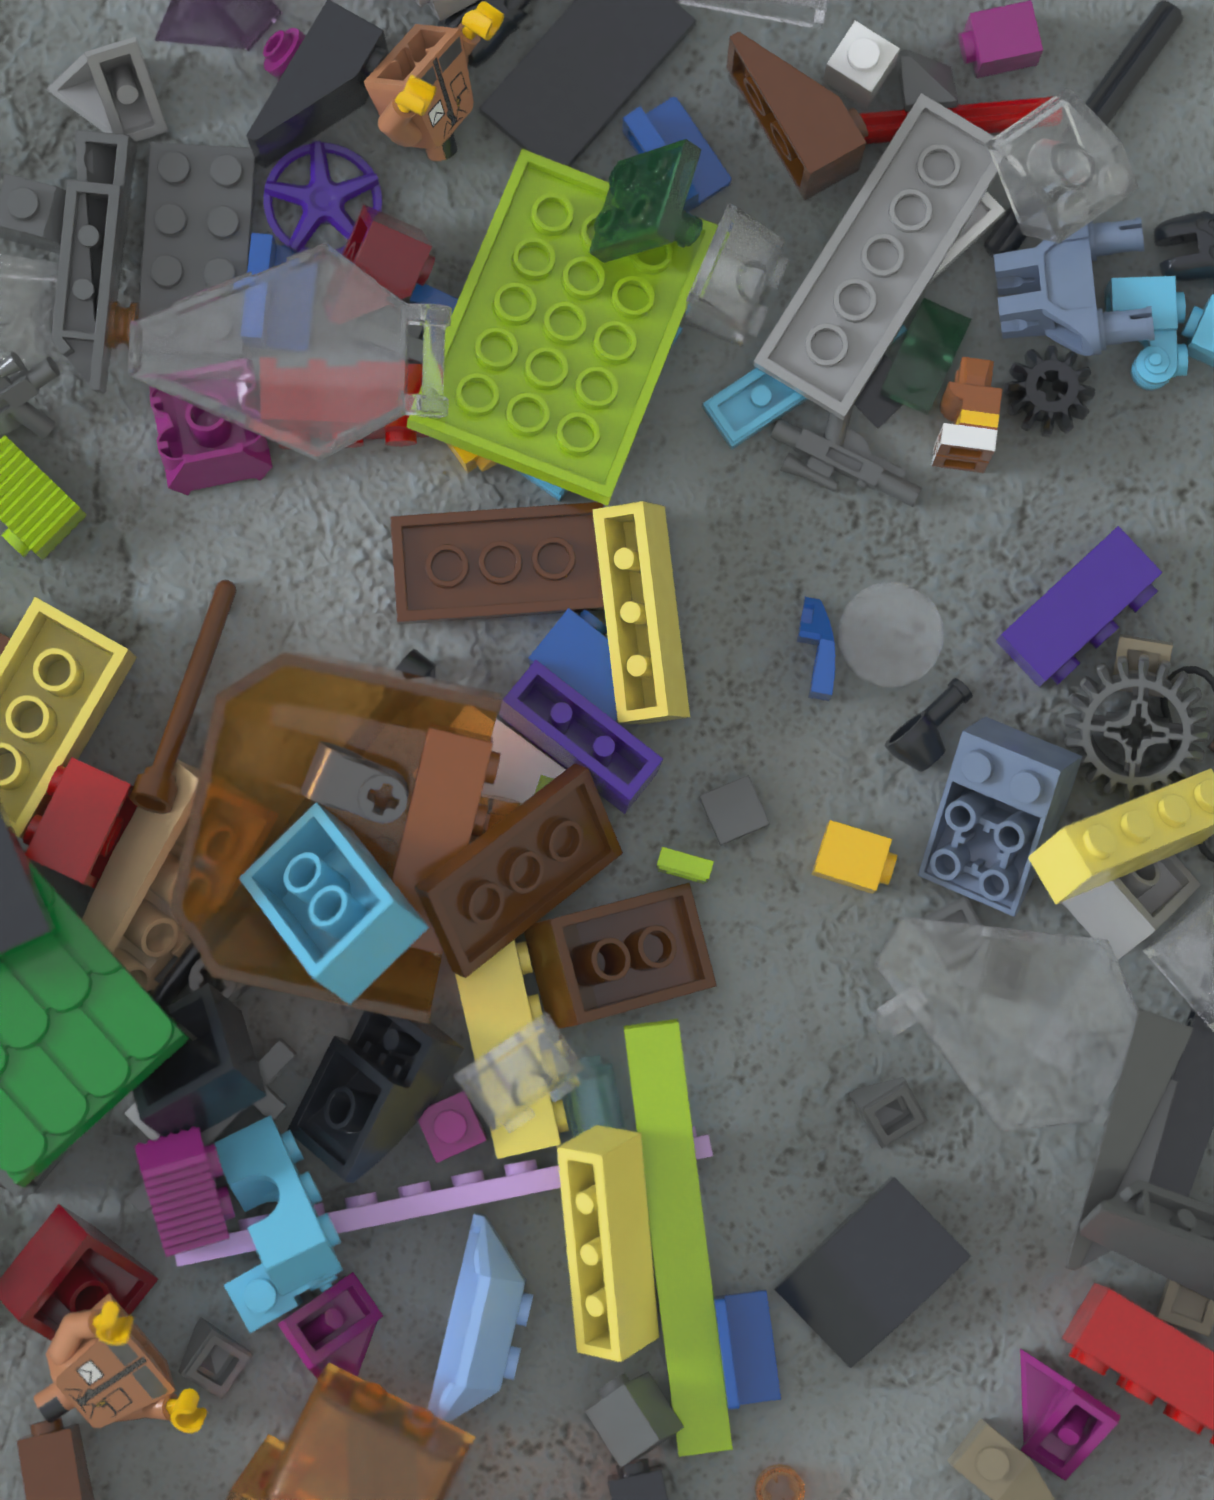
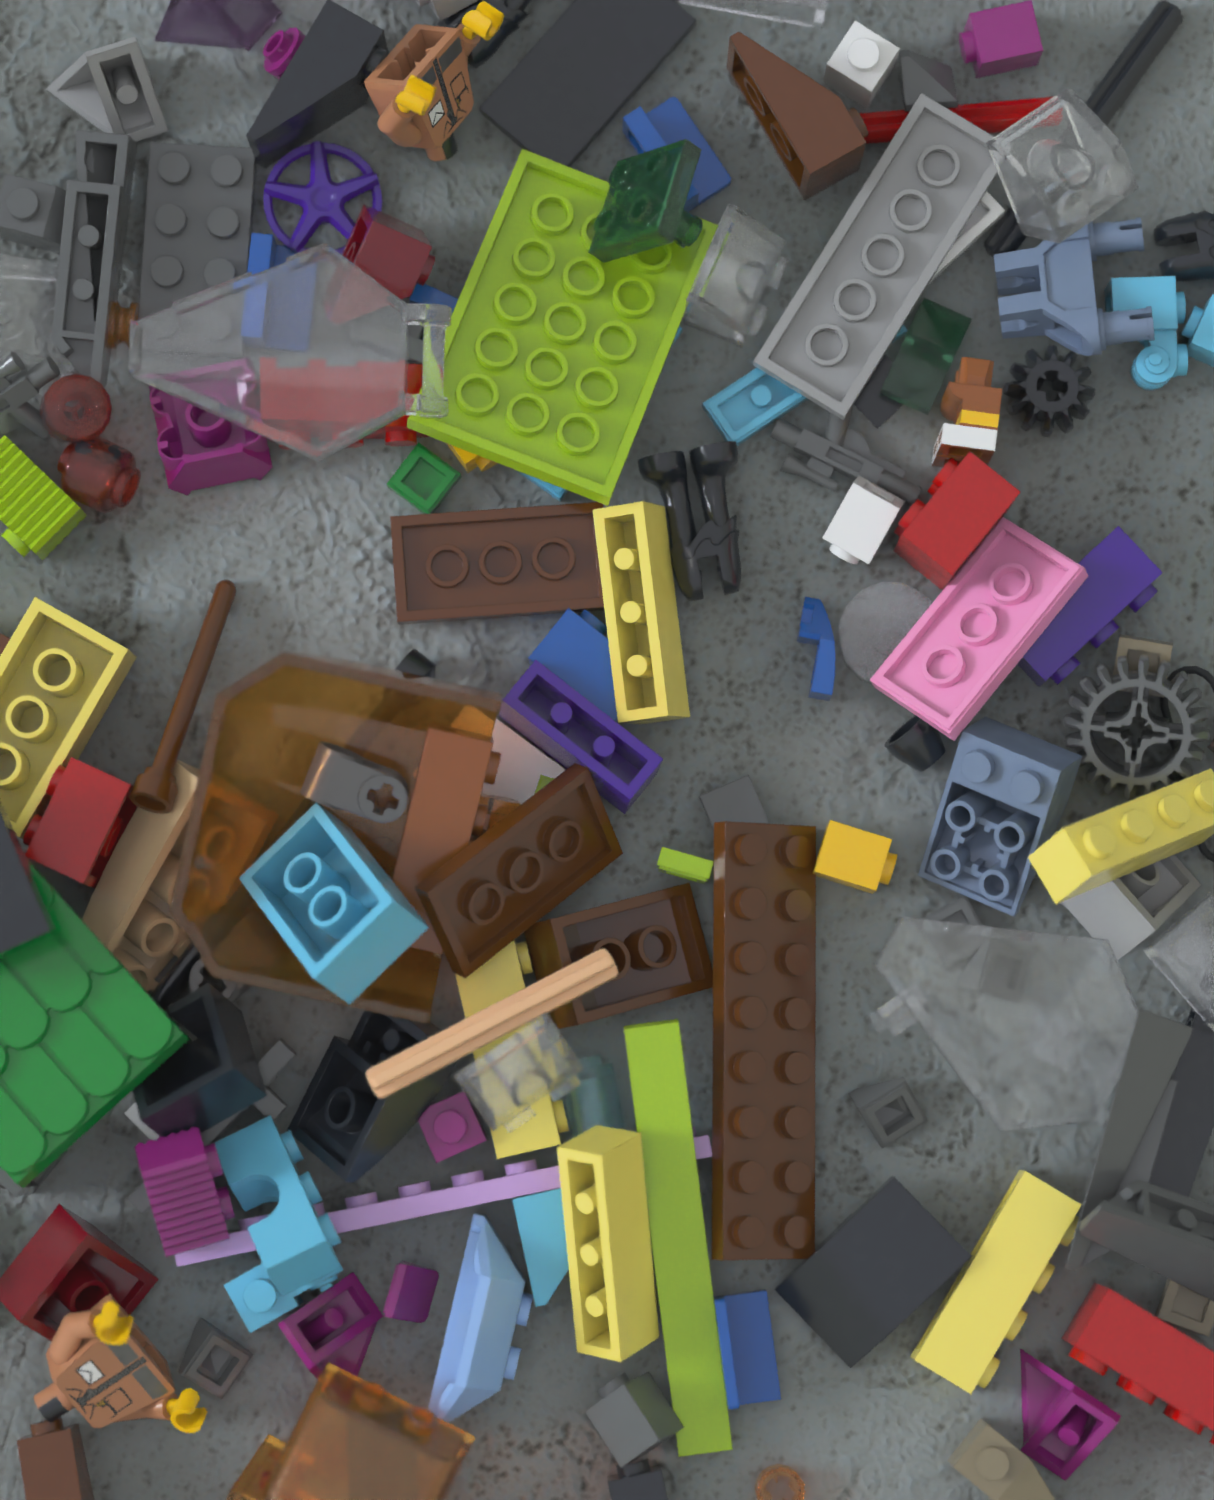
none -> clear red head [39,374,112,445]
none -> clear red head [57,435,141,513]
none -> light nougat axle [366,949,618,1098]
none -> magenta slope [383,1261,439,1323]
none -> green tile [387,442,461,514]
none -> medium azure slope [512,1188,569,1307]
none -> black piece [637,441,741,601]
none -> reddish brown plate [712,821,816,1260]
none -> white brick [822,476,905,565]
none -> bright pink tile [870,517,1089,741]
none -> red brick [893,451,1020,591]
none -> light yellow brick [910,1170,1082,1394]

